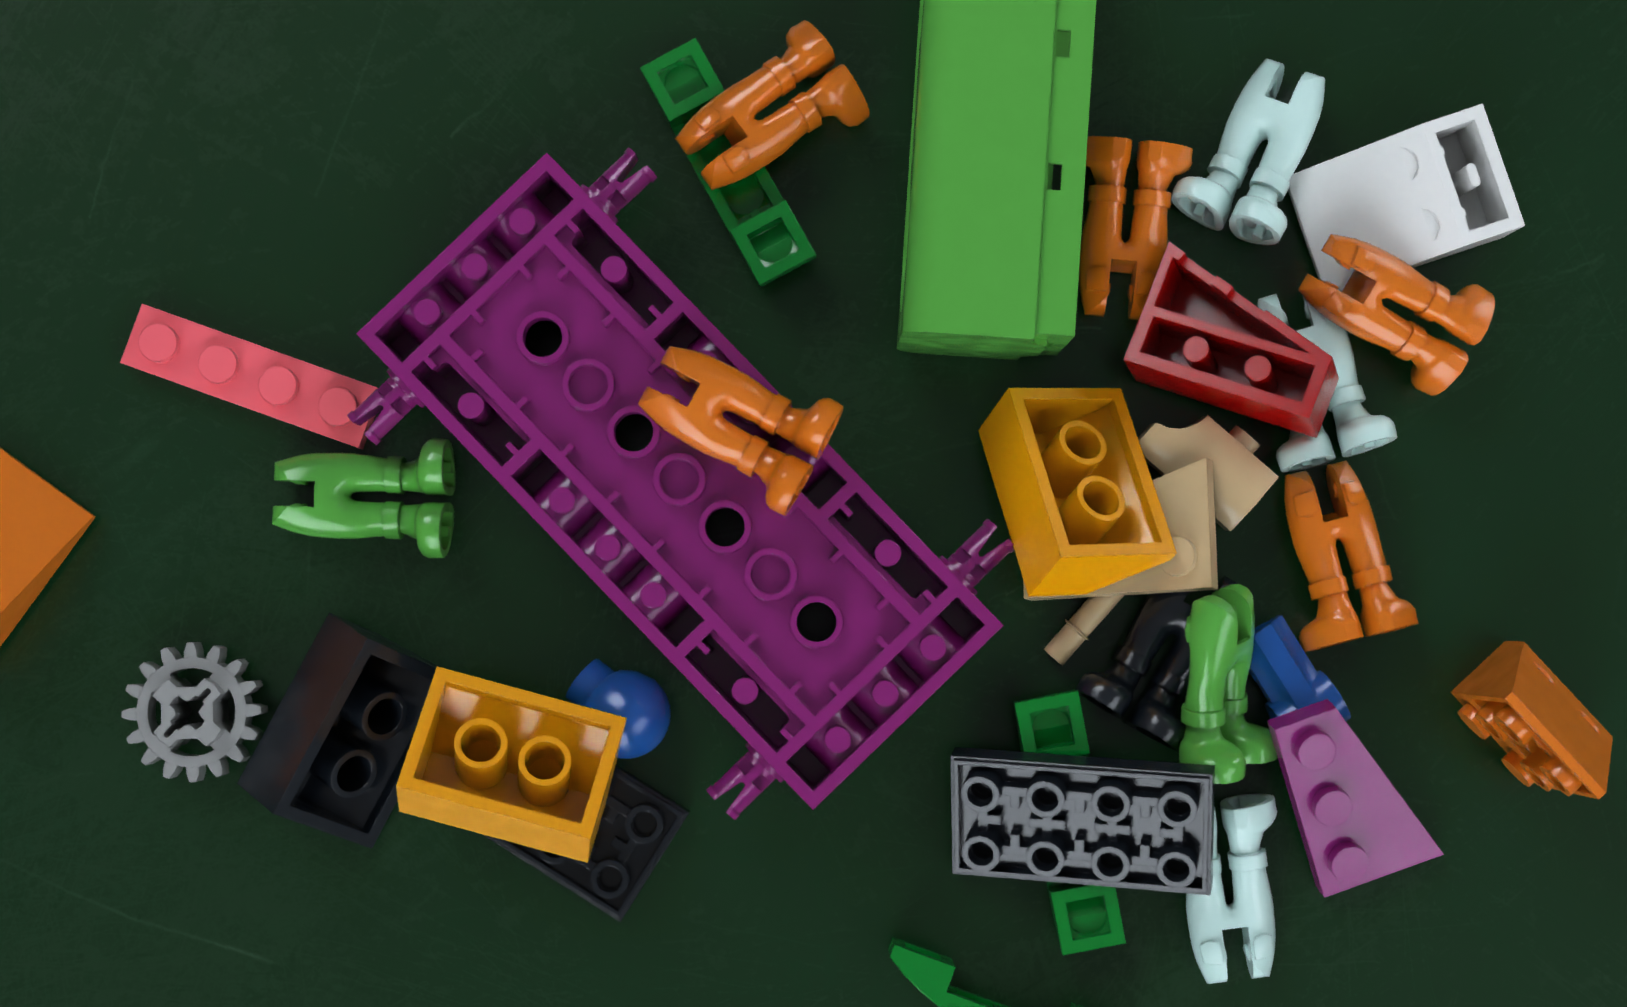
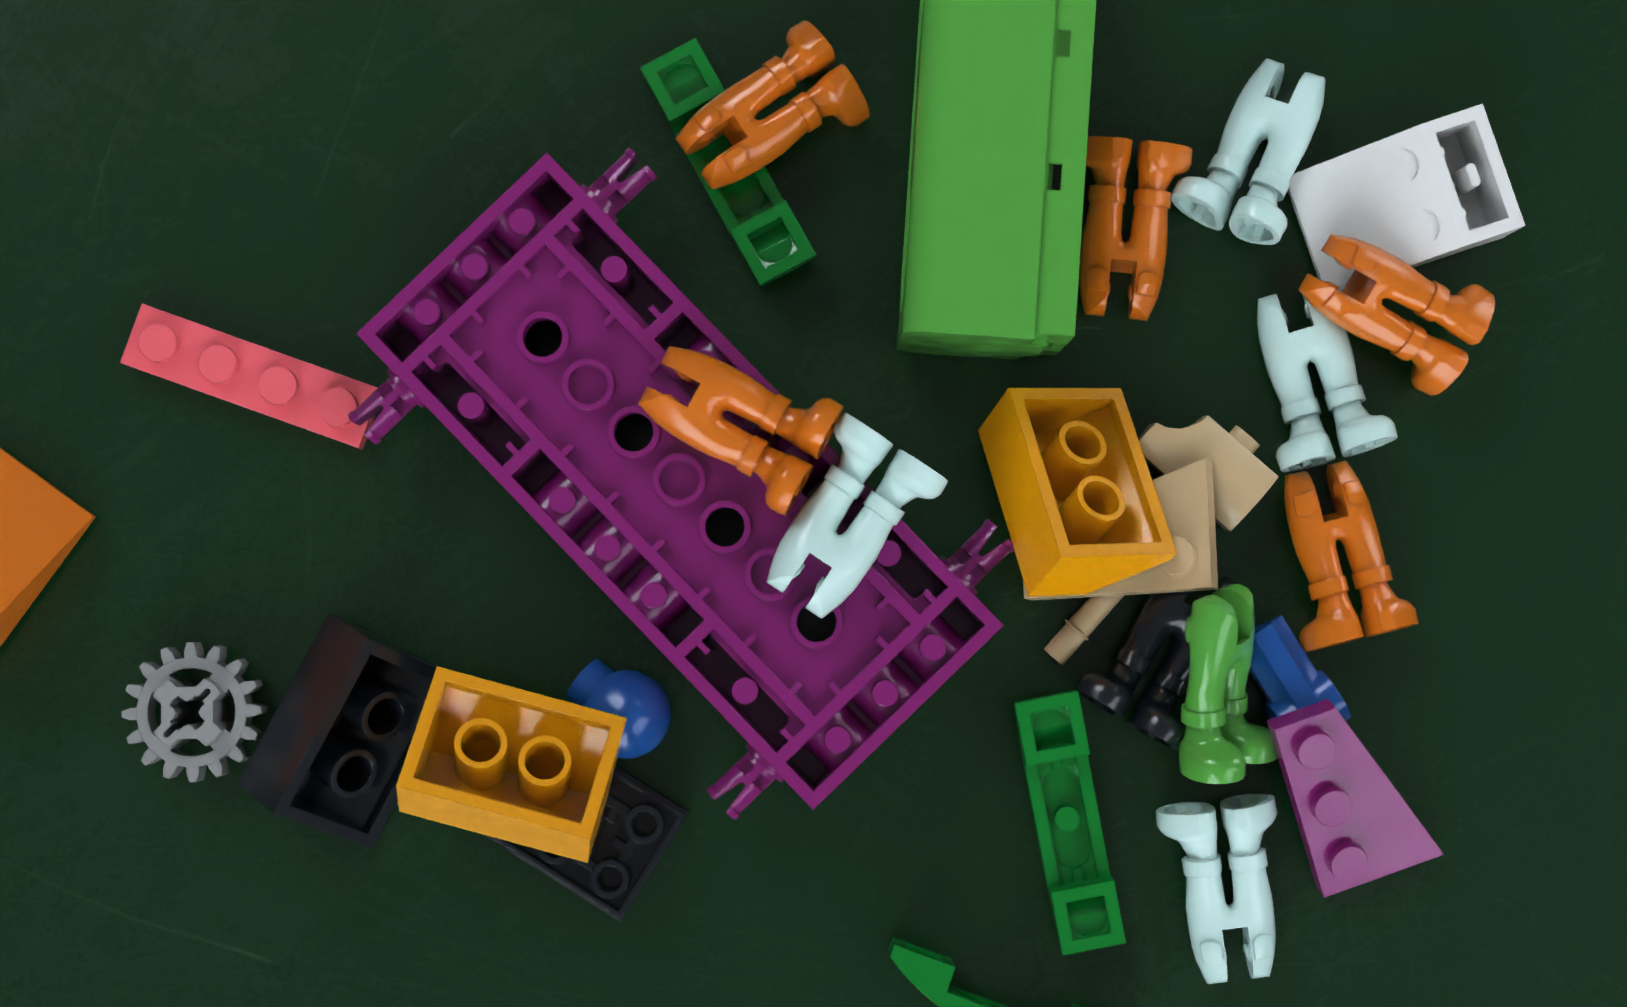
bright green piece [272,438,456,558] -> none
black tile [951,747,1215,895] -> none
red wedge [1123,242,1339,438] -> none
orange slope [1451,641,1613,800] -> none
none -> light aqua piece [767,412,948,619]

